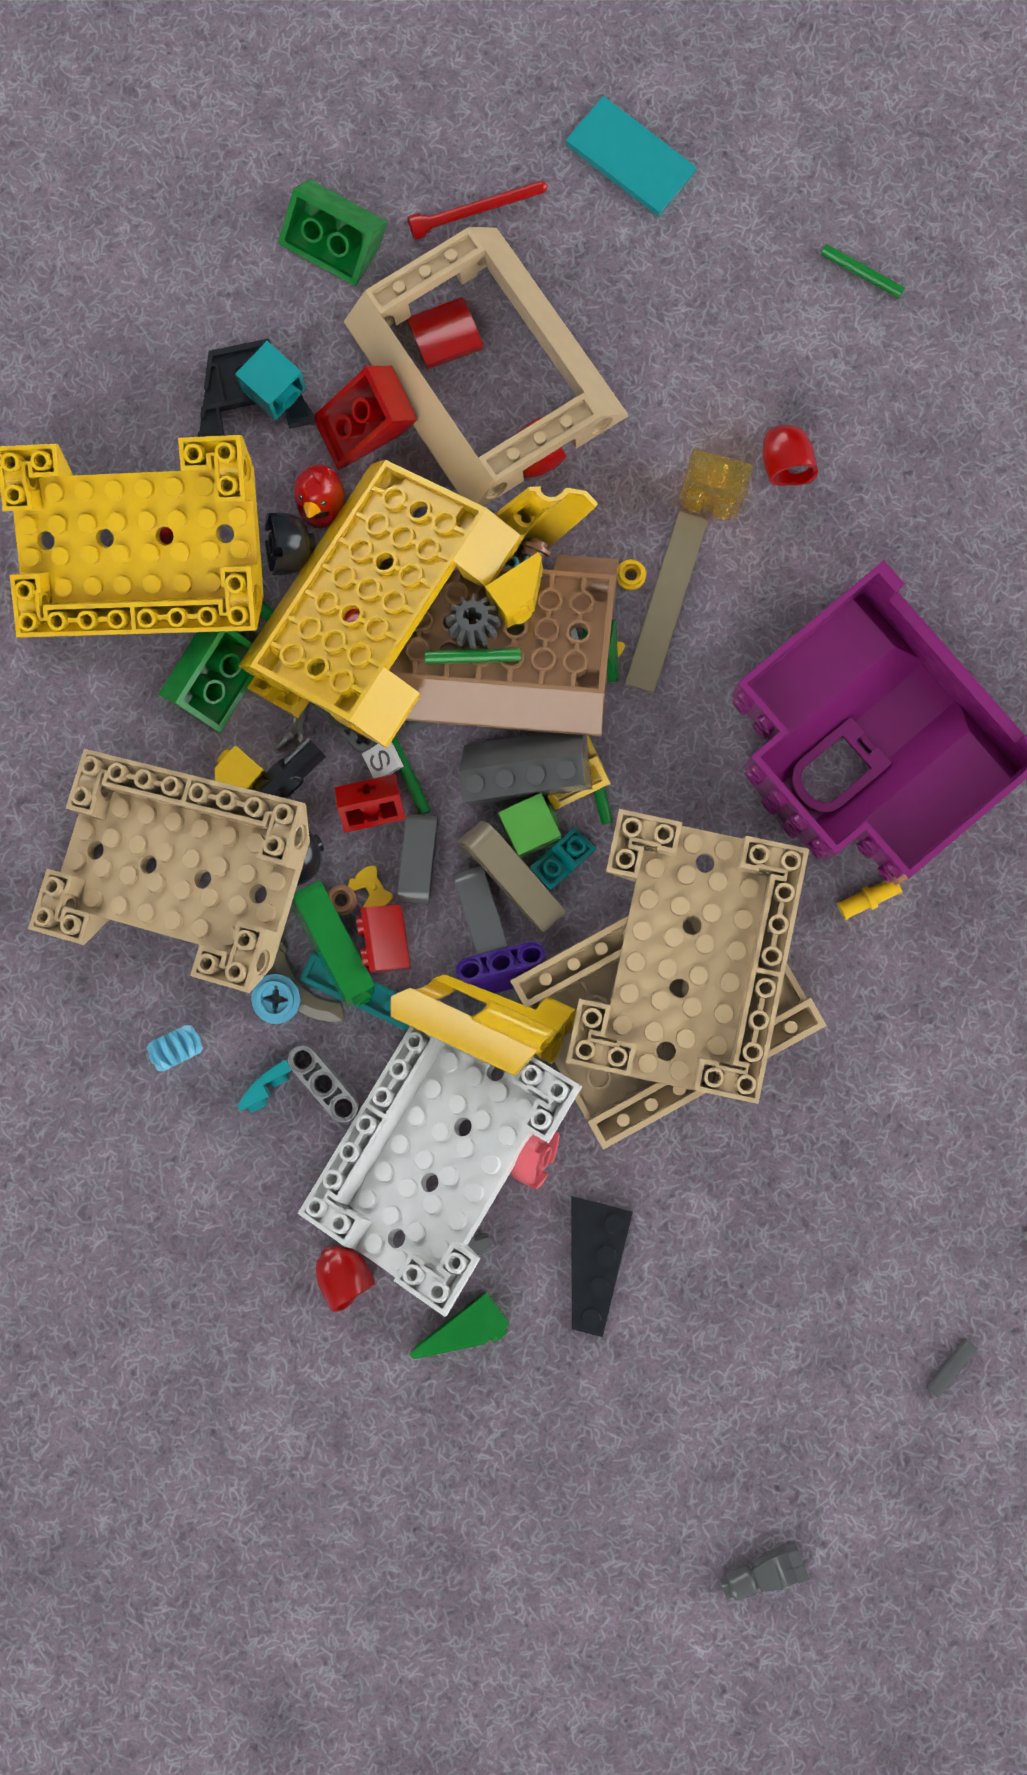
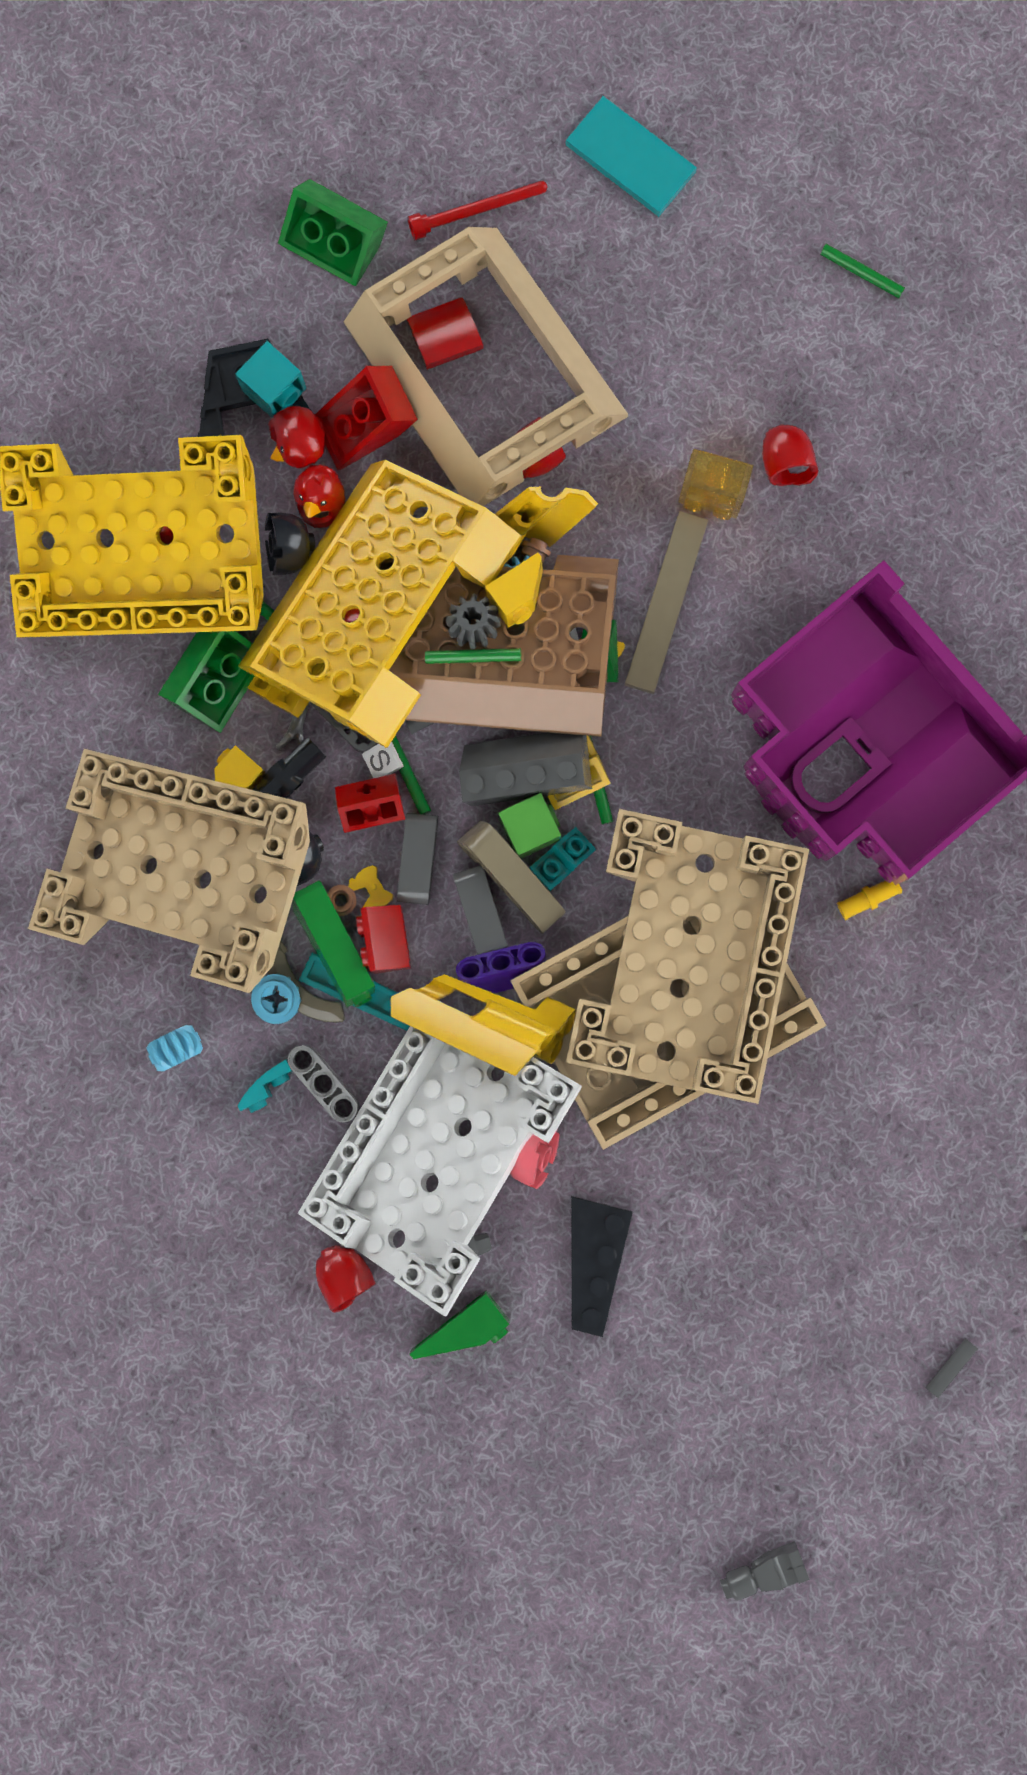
yellow plate [617,559,646,591] -> none
none -> red piece [268,406,325,469]

